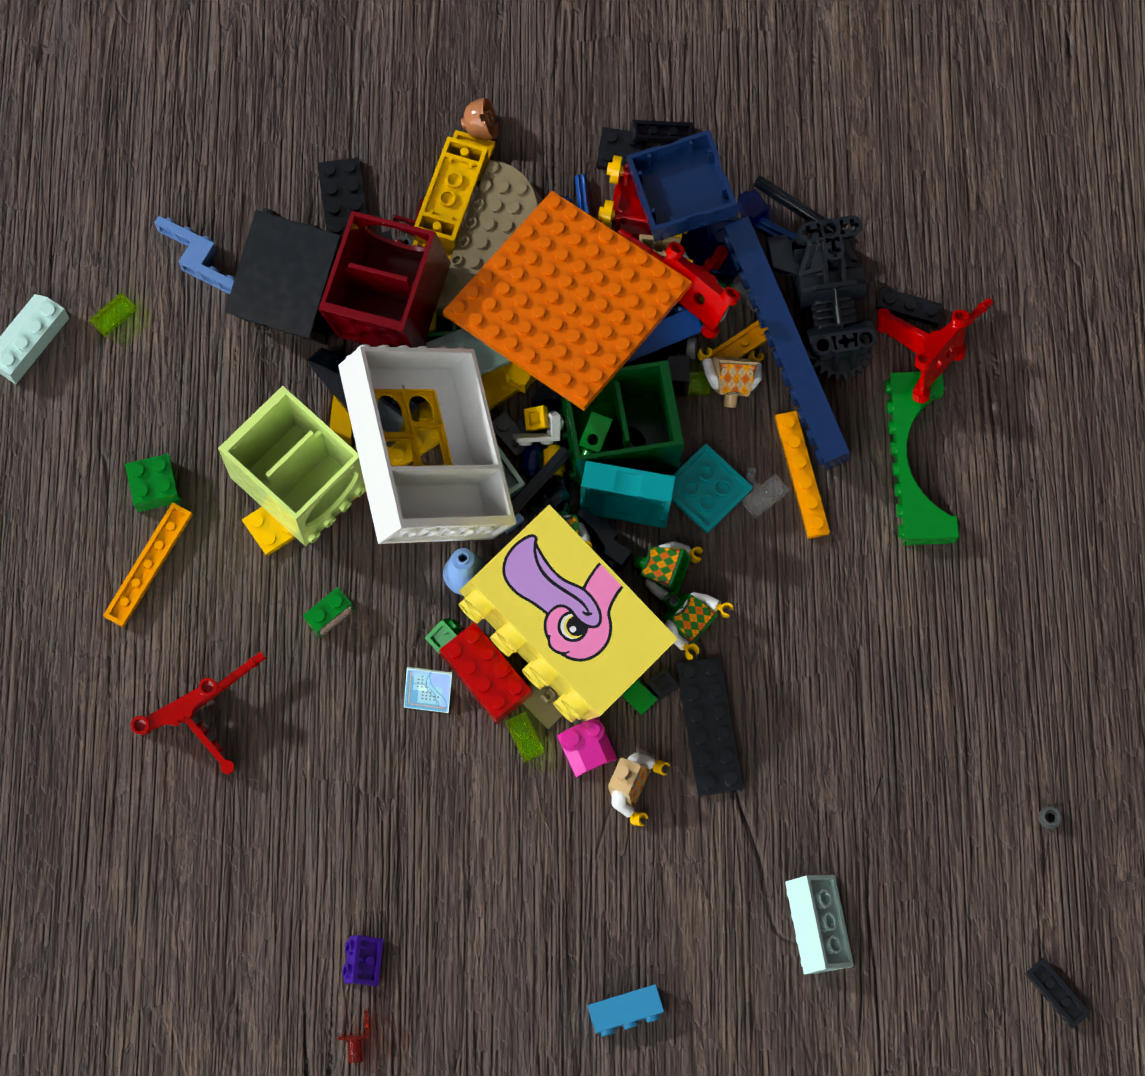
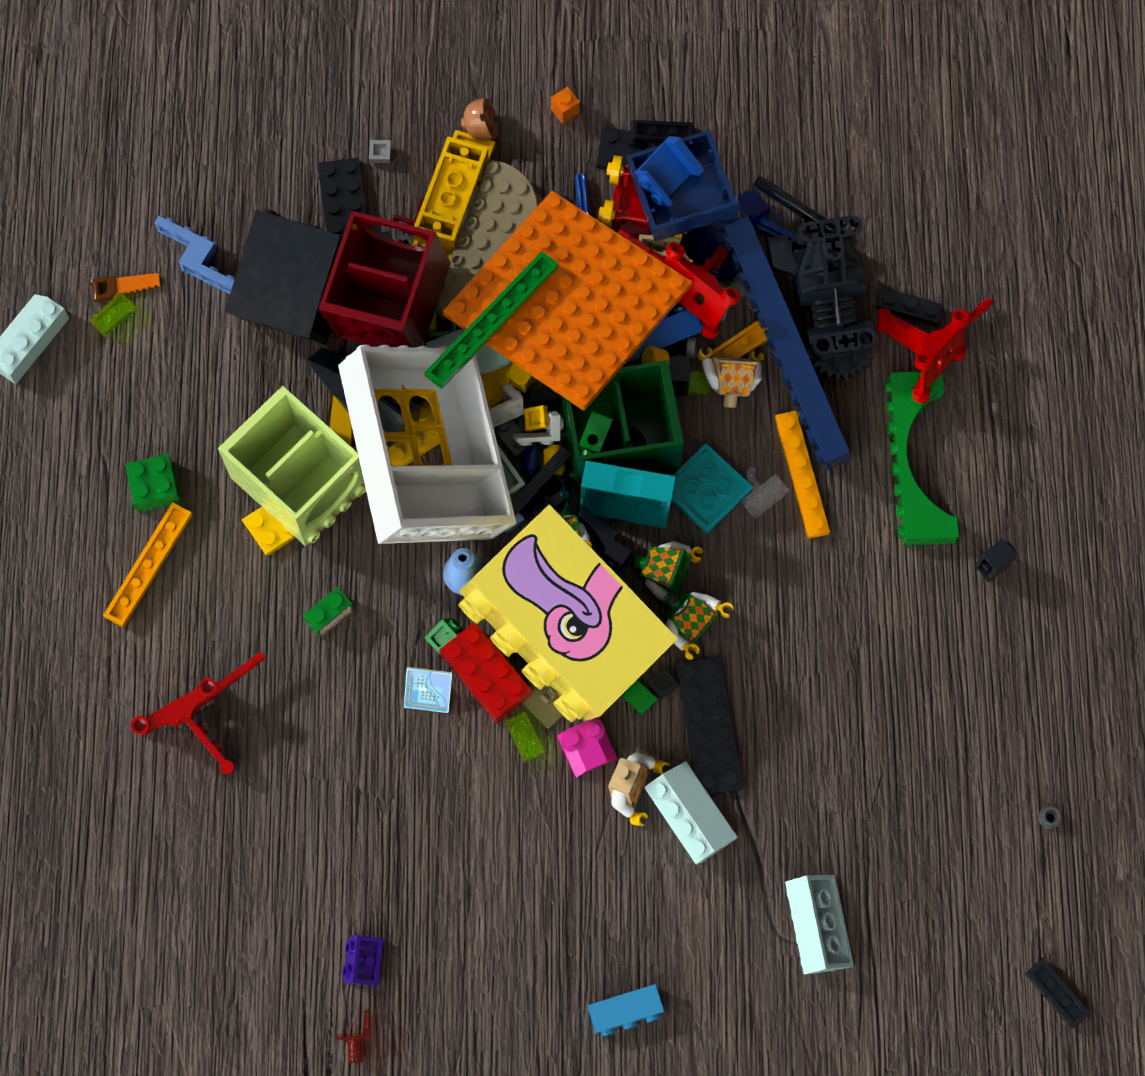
none -> piece [90,273,160,302]
none -> light grey plate [369,140,392,163]
none -> green plate [424,251,559,389]
none -> white bracket [489,384,524,428]
none -> orange brick [550,86,580,124]
none -> blue panel [635,136,705,206]
none -> yellow plate [641,345,669,364]
none -> light aqua slope [644,761,738,864]
none -> black brick [974,538,1017,582]

